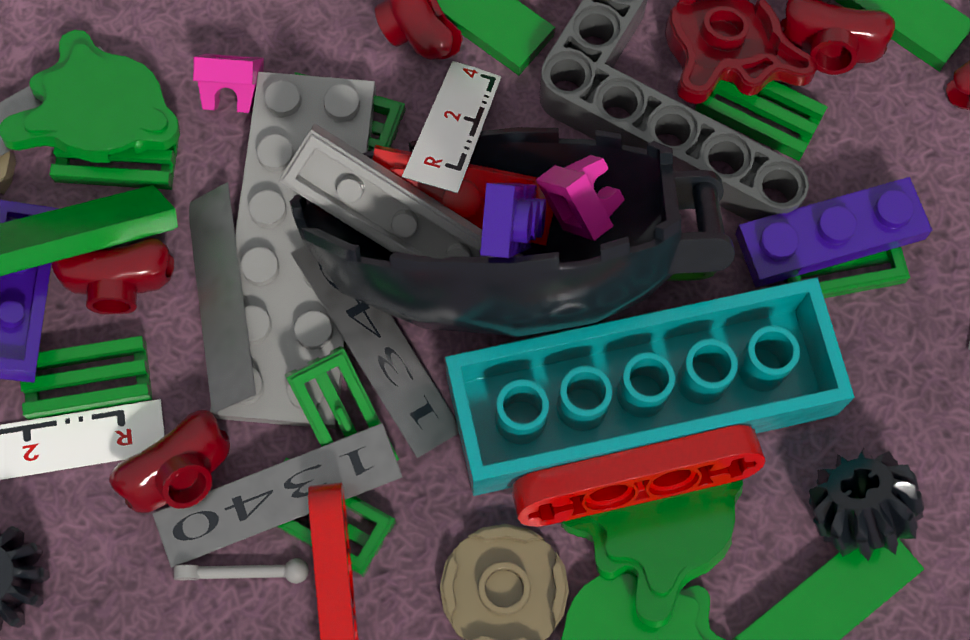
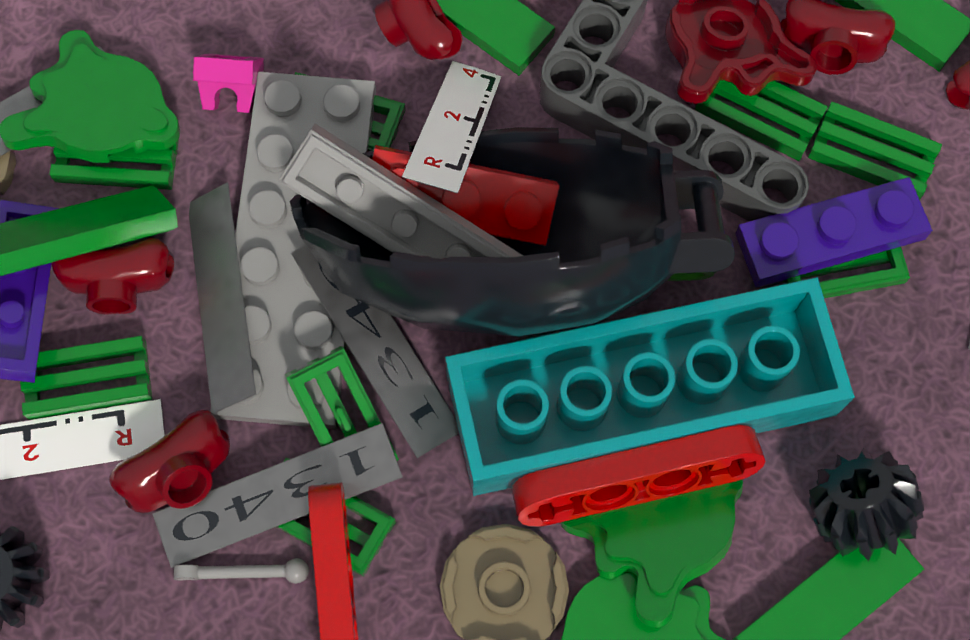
dark purple plate [480,183,546,258] -> none
dark pink tile [536,155,625,241] -> none
none -> green tile [808,101,942,200]

